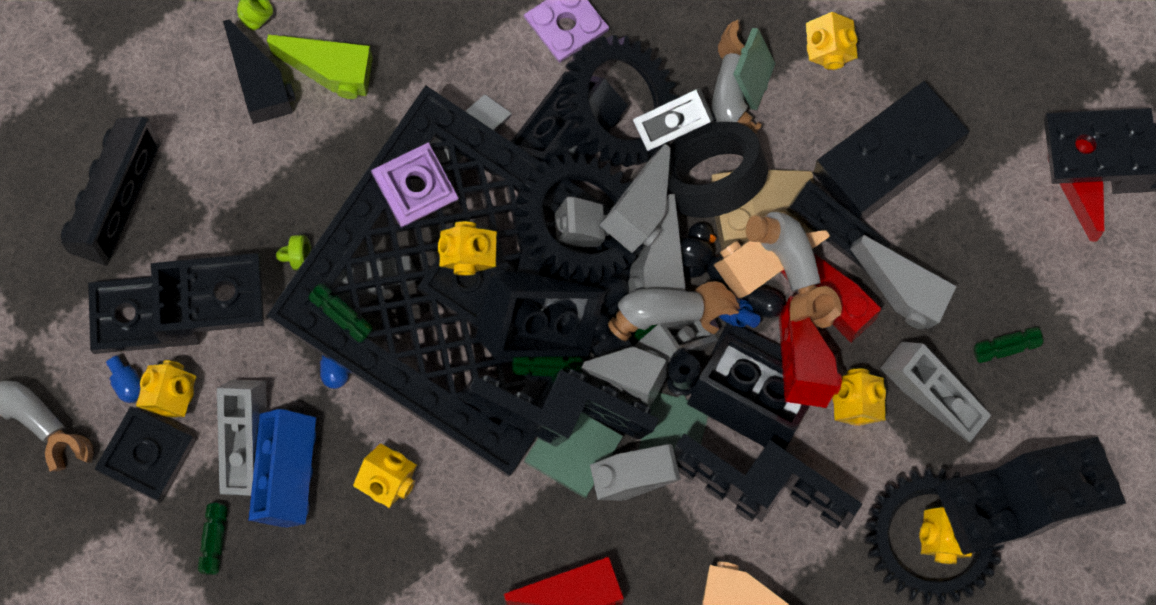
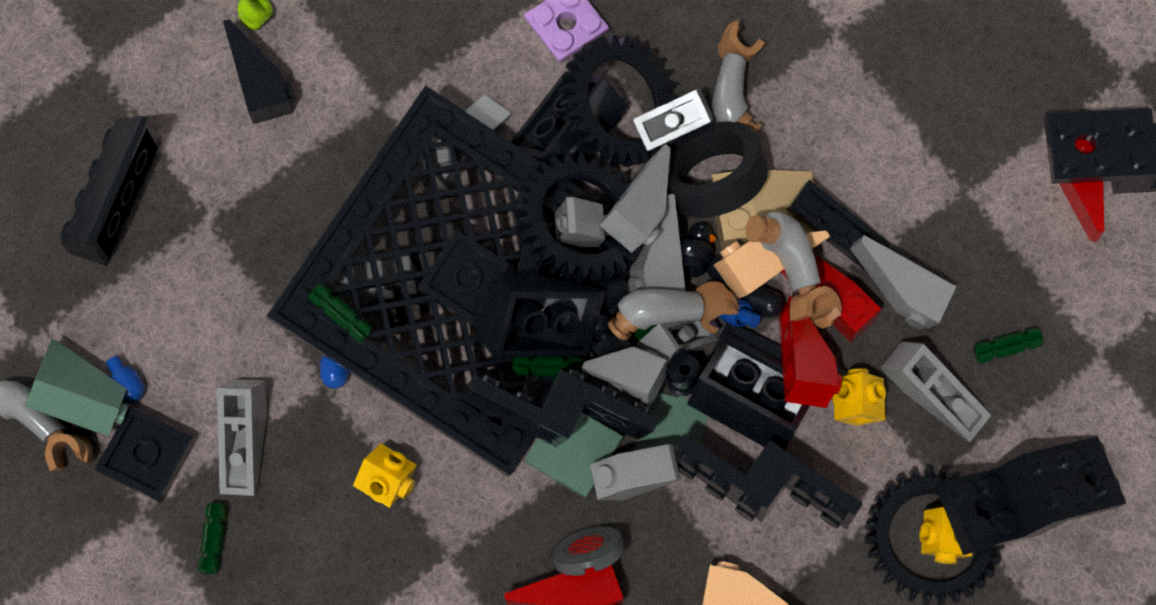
black bracket [88,253,264,354] -> none
yellow brick [136,360,196,417] -> none
blue brick [248,409,316,528] -> none
lime slope [267,34,373,99] -> none
lime tile [276,235,311,270] -> none
lavender piece [371,142,459,228] -> none
yellow brick [438,221,497,276] -> none
sand green piece [733,28,775,110] -> none
yellow brick [806,12,858,70] -> none
black brick [813,81,969,221] -> none
none -> sand green slope [25,339,128,436]
none -> dark grey tile [551,526,624,576]

